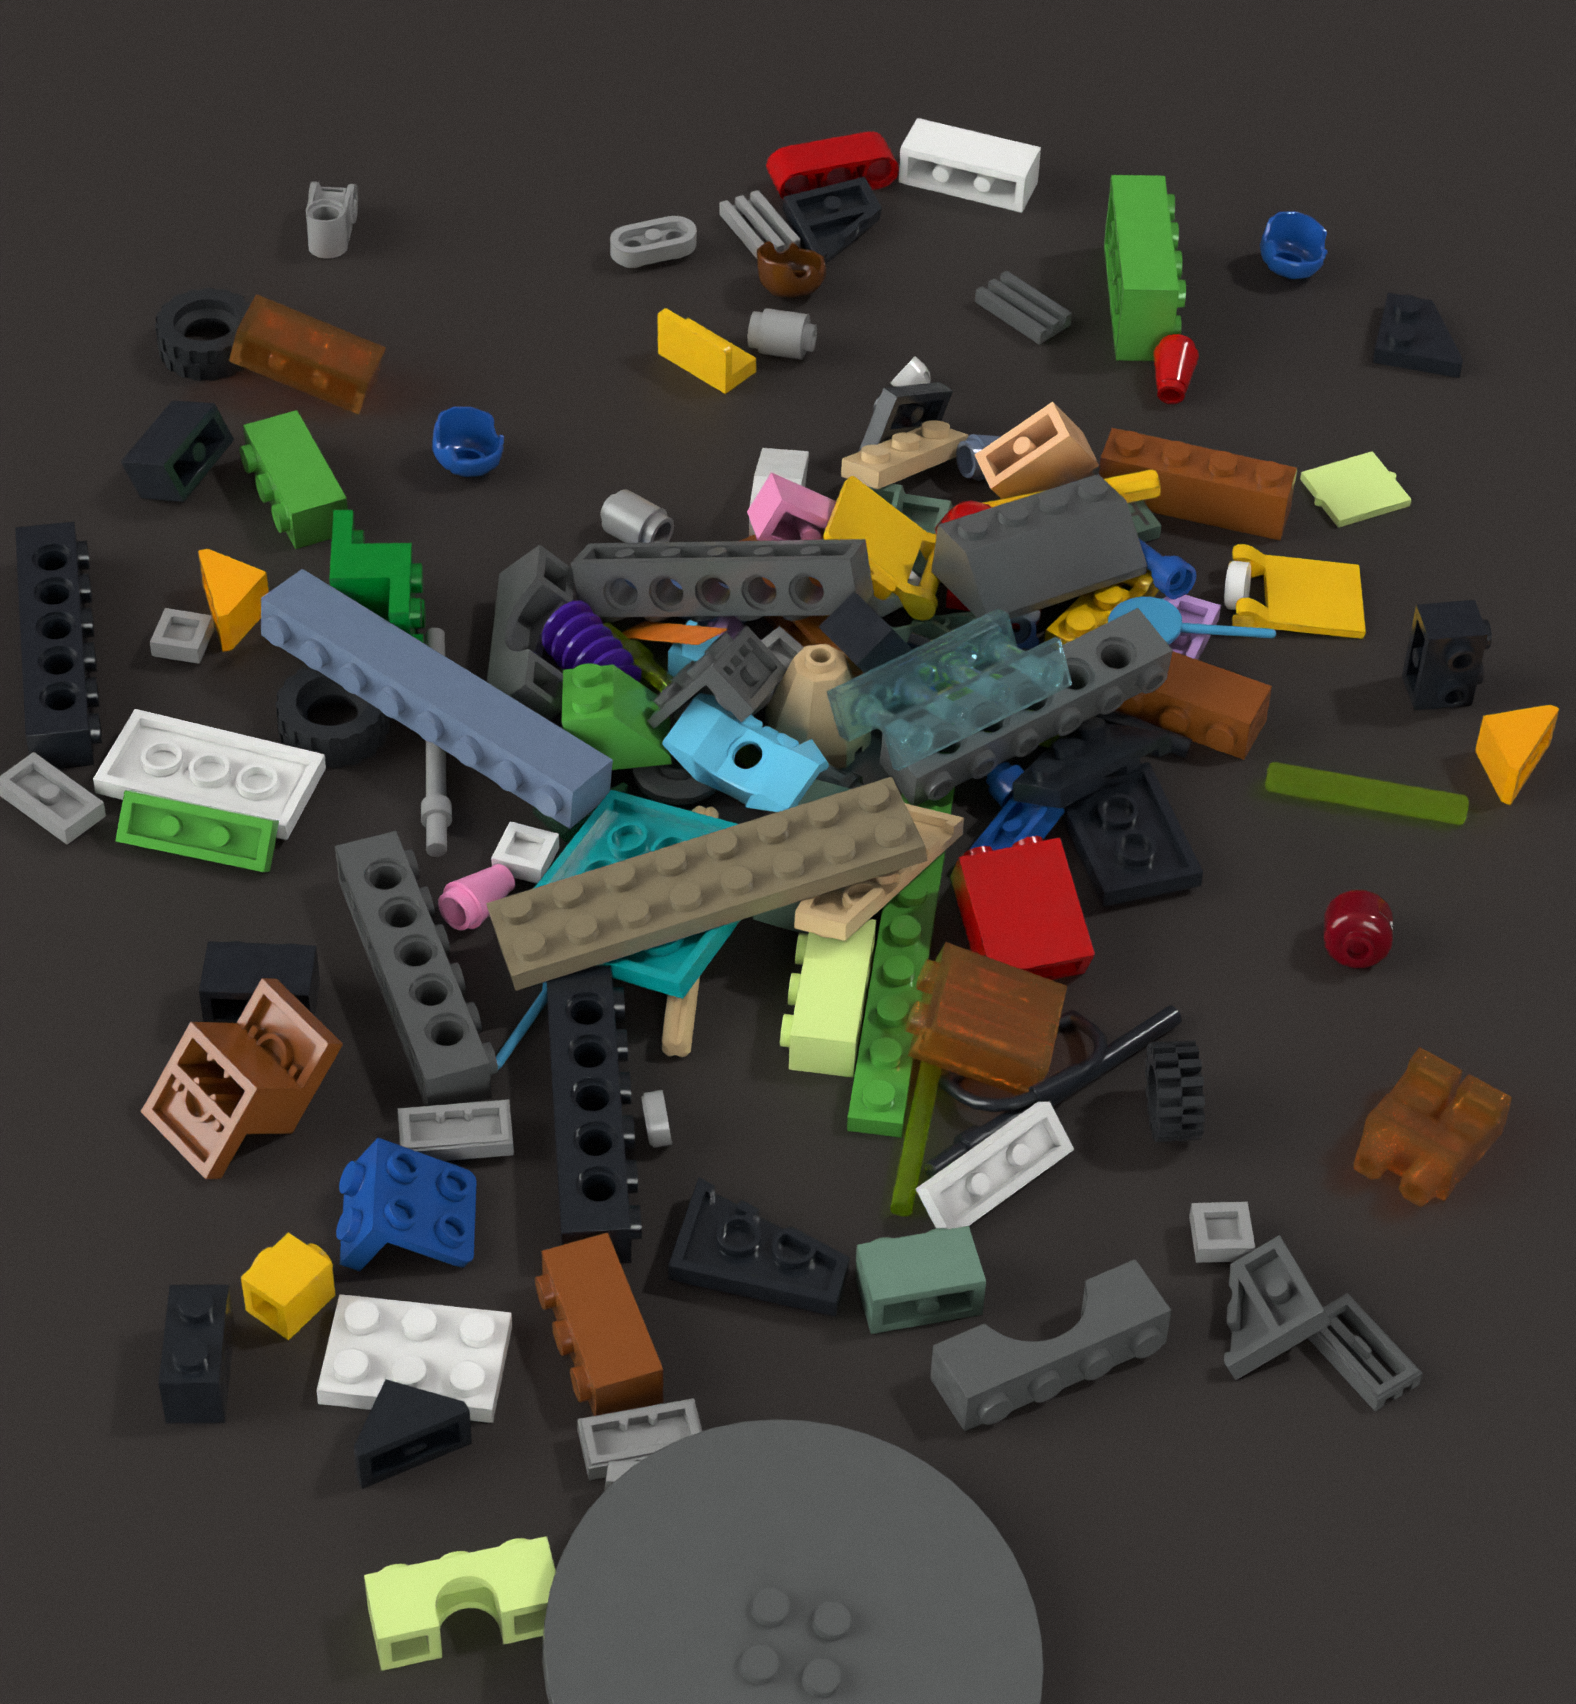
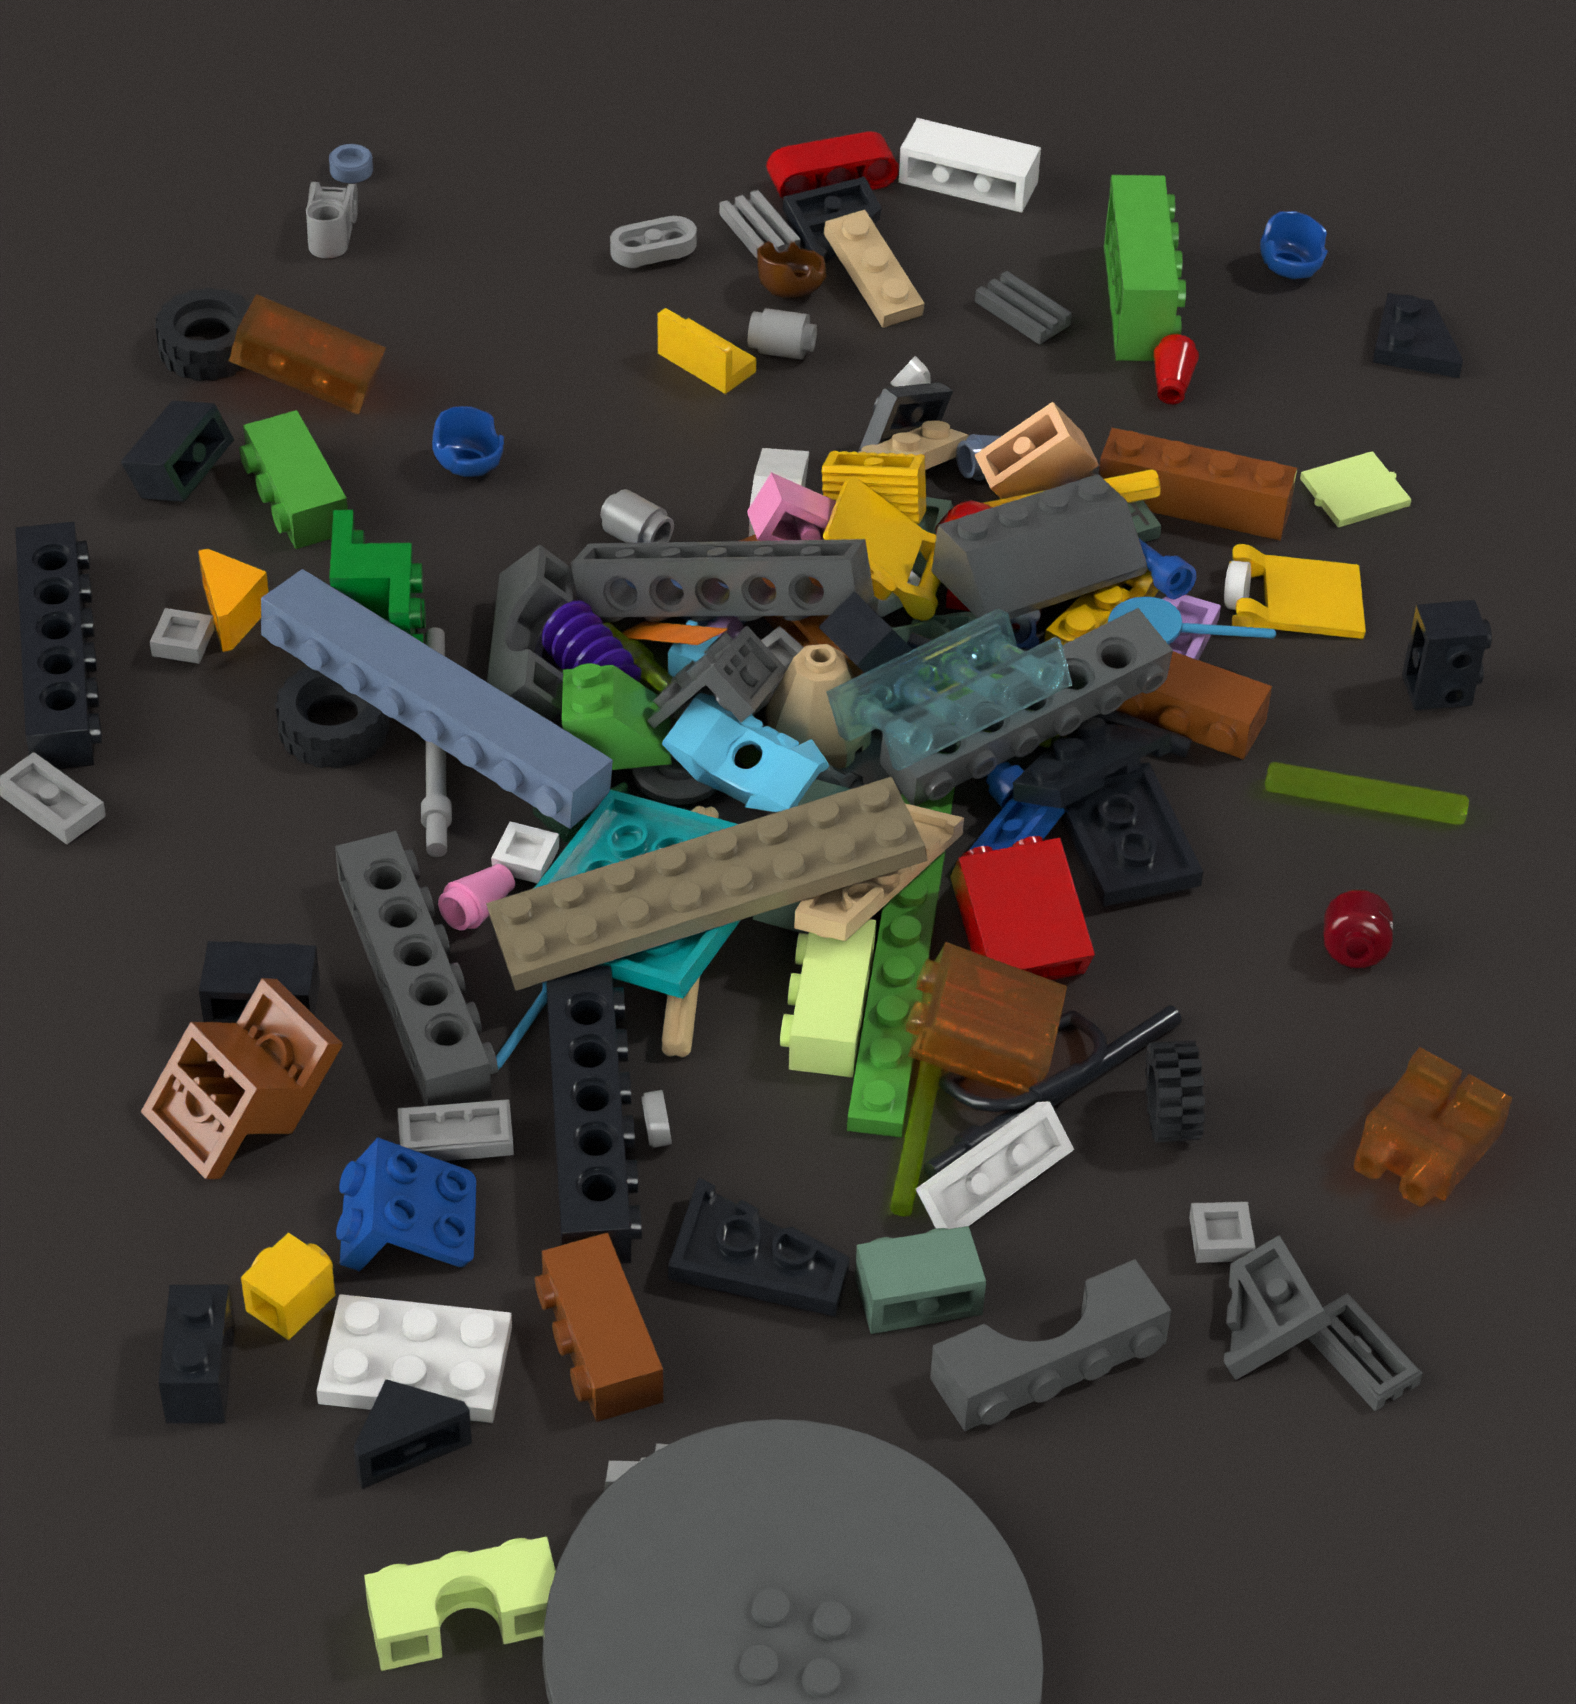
white plate [93,709,326,840] -> none
bright green plate [115,790,279,872] -> none
light grey plate [577,1398,702,1480] -> none
light orange slope [1475,705,1559,805] -> none
none -> sand blue tile [329,144,373,183]
none -> yellow brick [822,450,926,524]
none -> tan plate [824,210,925,328]

